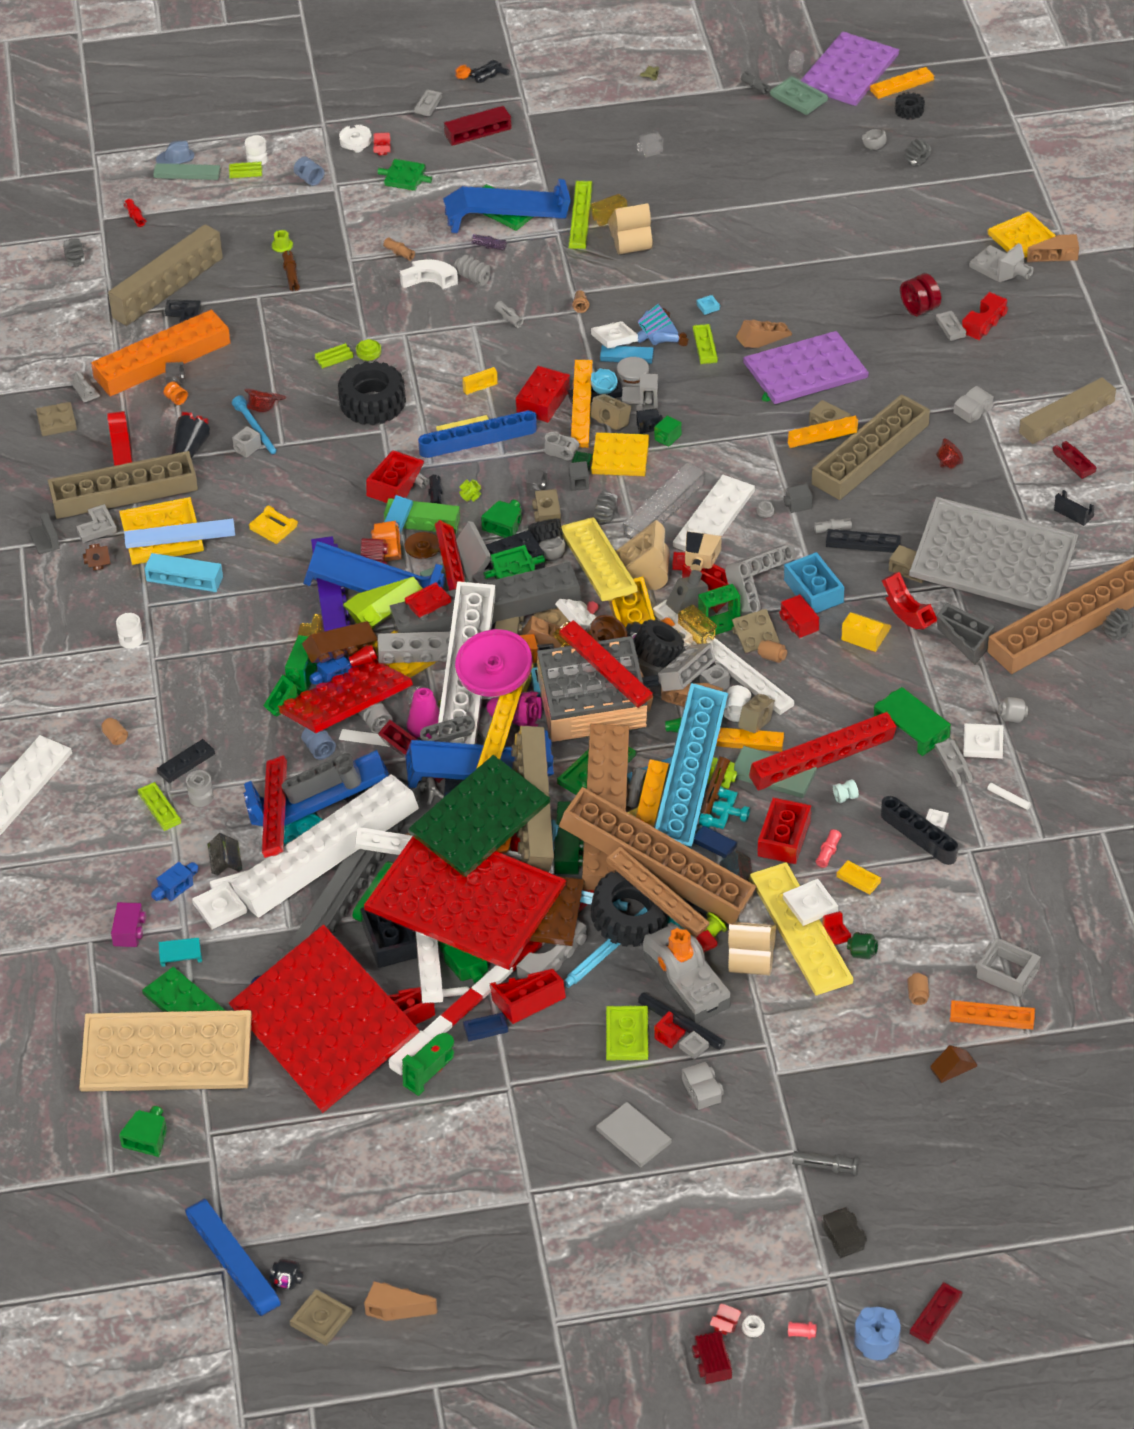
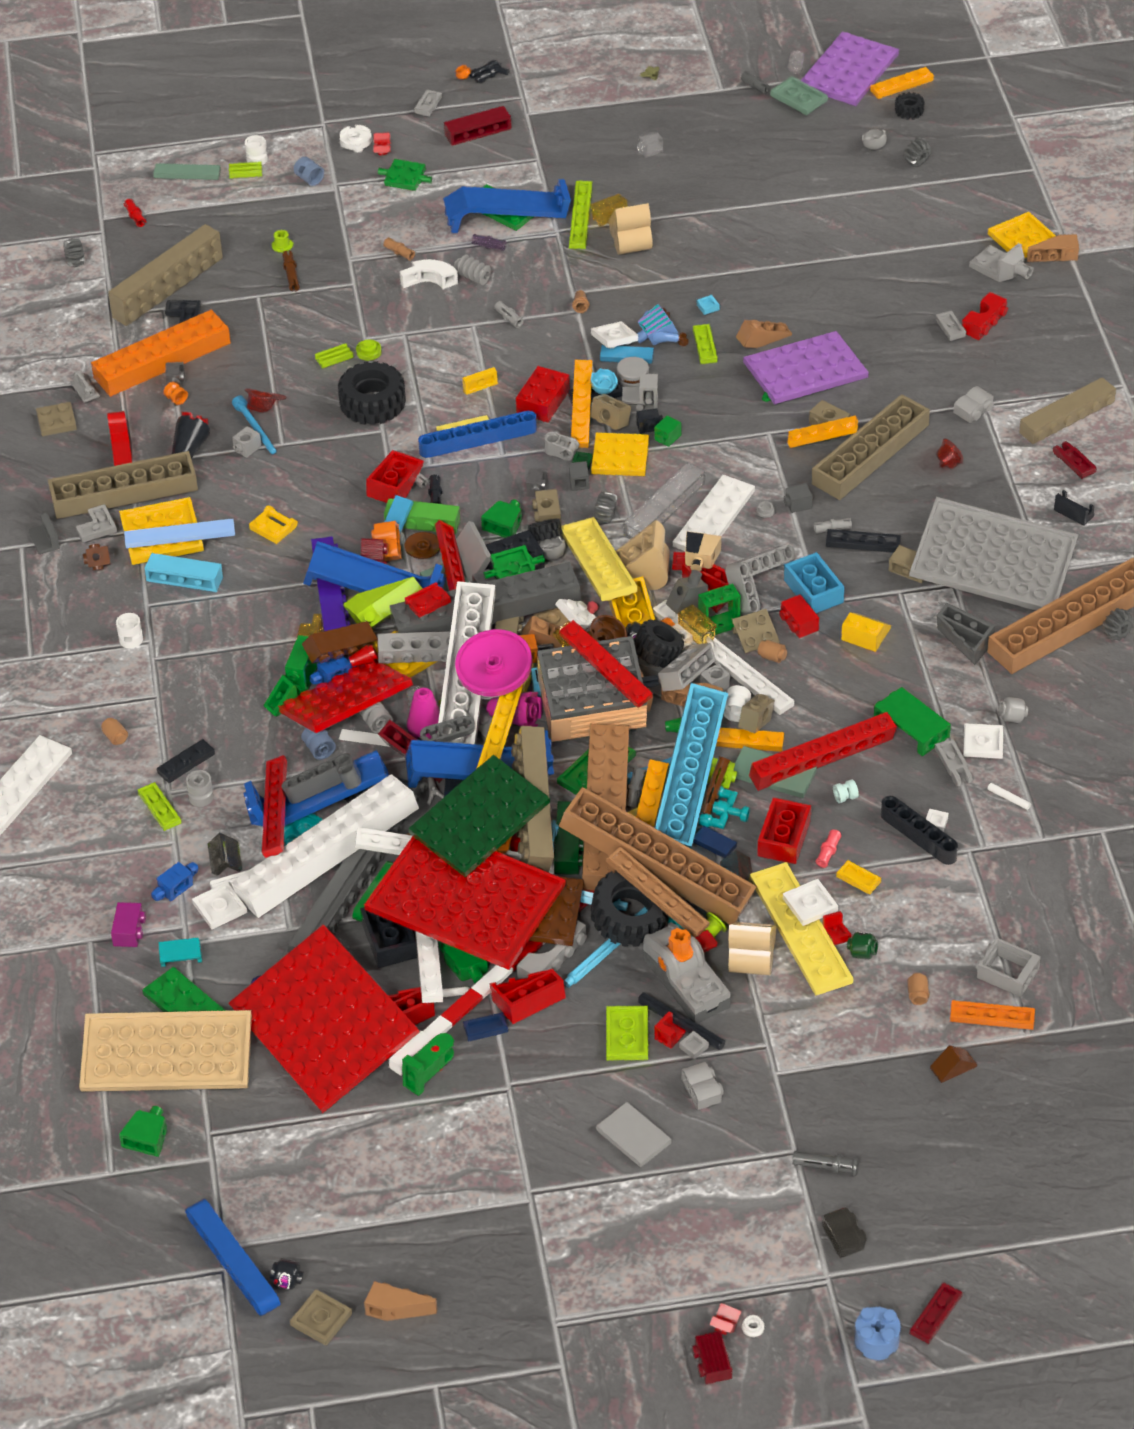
sand blue piece [156,141,194,164] -> none
lime gear [459,479,481,502] -> none
coral pin [788,1322,817,1340] -> none
red arch [881,572,937,629] -> none
dark red wheel [900,273,942,317] -> none

